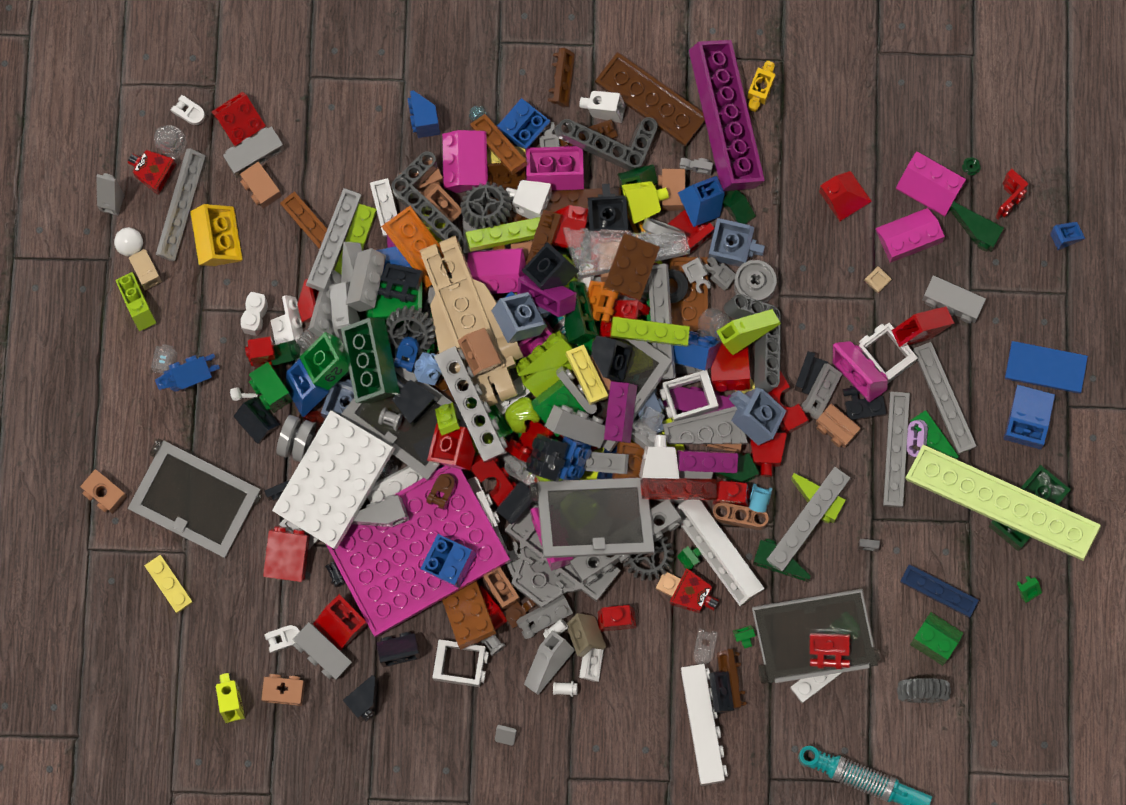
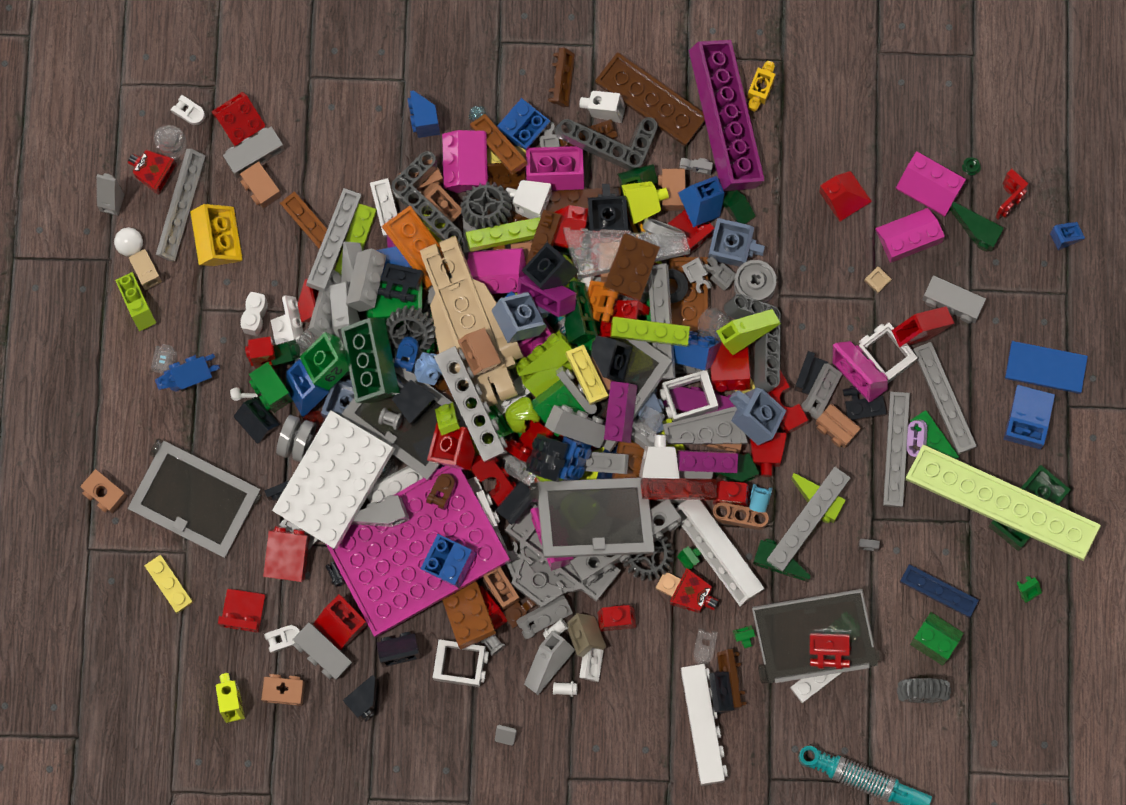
none -> red bracket [218,589,265,633]

